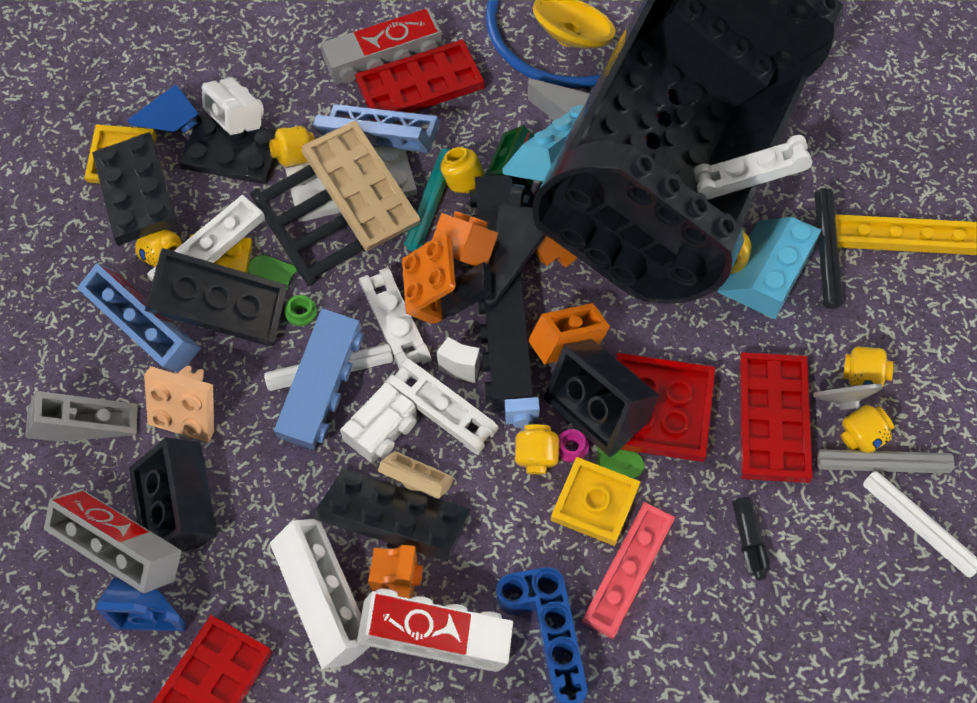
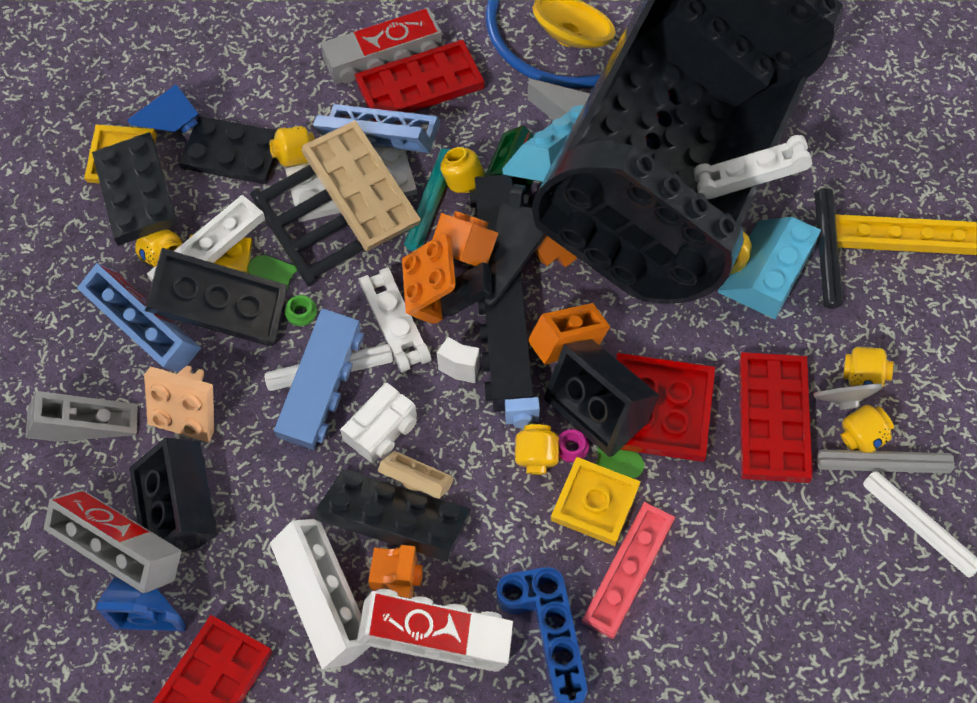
white brick [202,78,264,135] -> none
white plate [384,358,499,455] -> none
black piece [732,497,771,581] -> none

